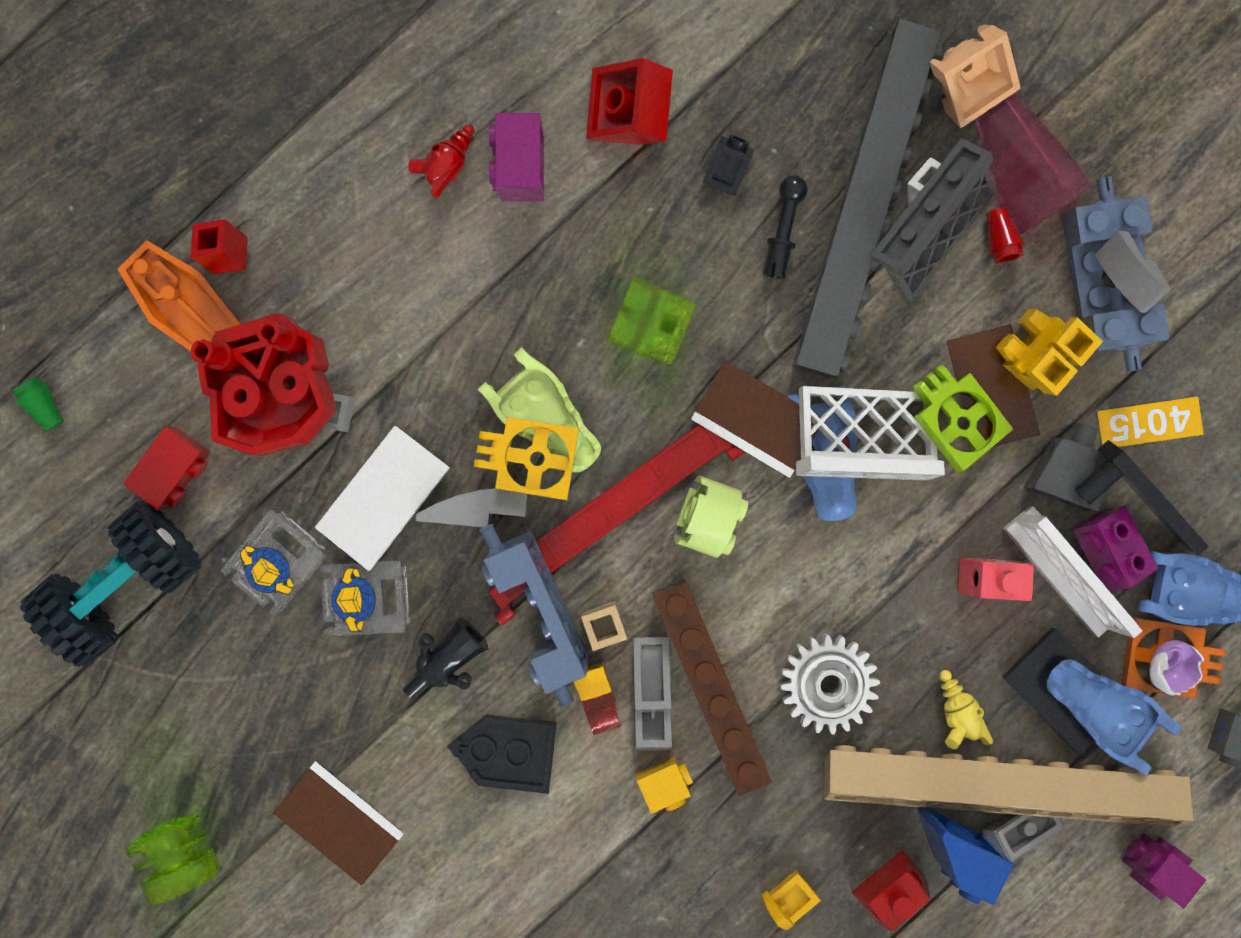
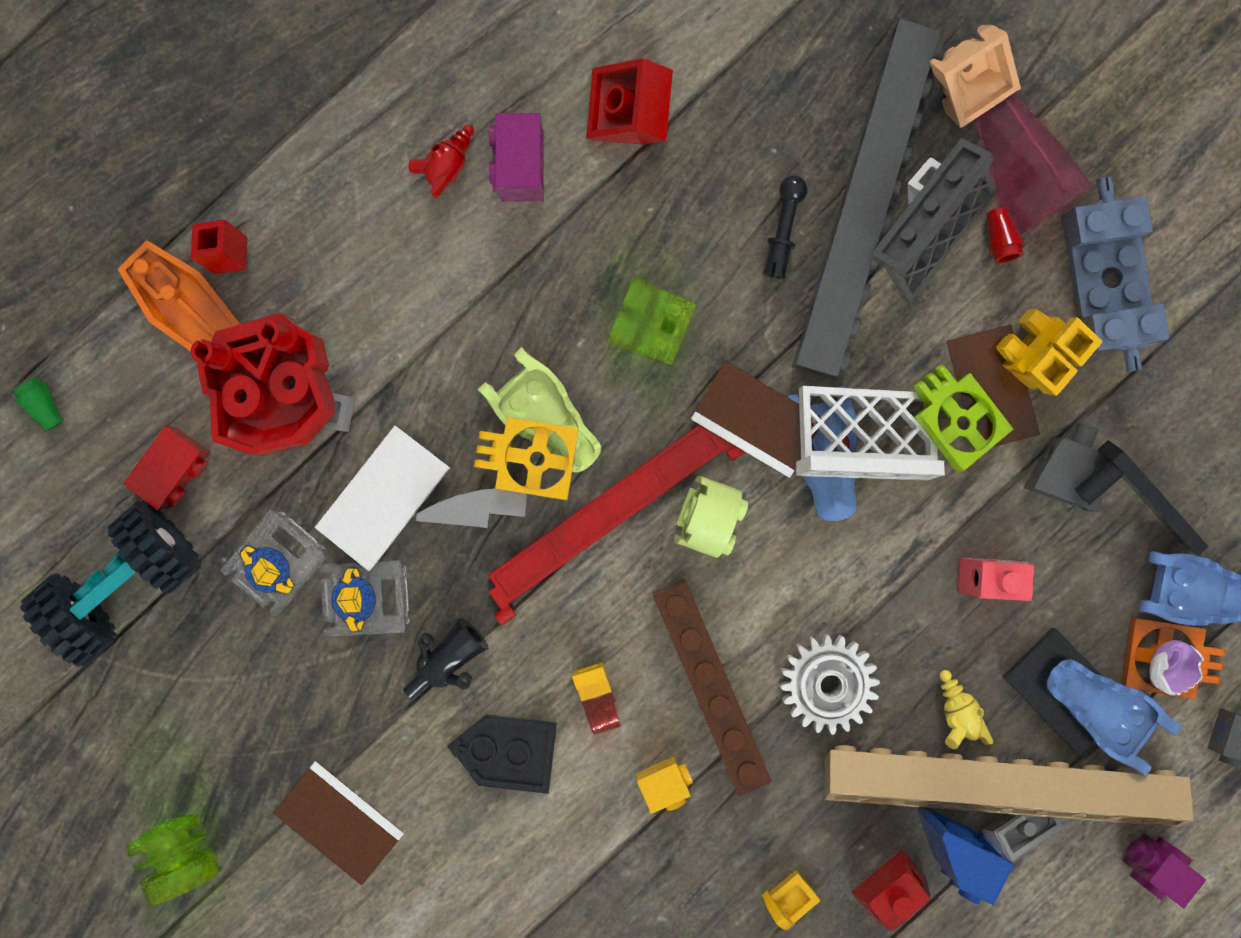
sand blue brick [479,523,590,707] -> none
tan brick [581,601,627,651] -> none
light grey slope [633,637,672,751] -> none
black bracket [702,135,754,196] -> none
white fence [1003,506,1143,638] -> none
magenta brick [1072,505,1158,592] -> none
light grey slope [1095,231,1171,313] -> none
yellow sticker [1097,397,1204,447] -> none

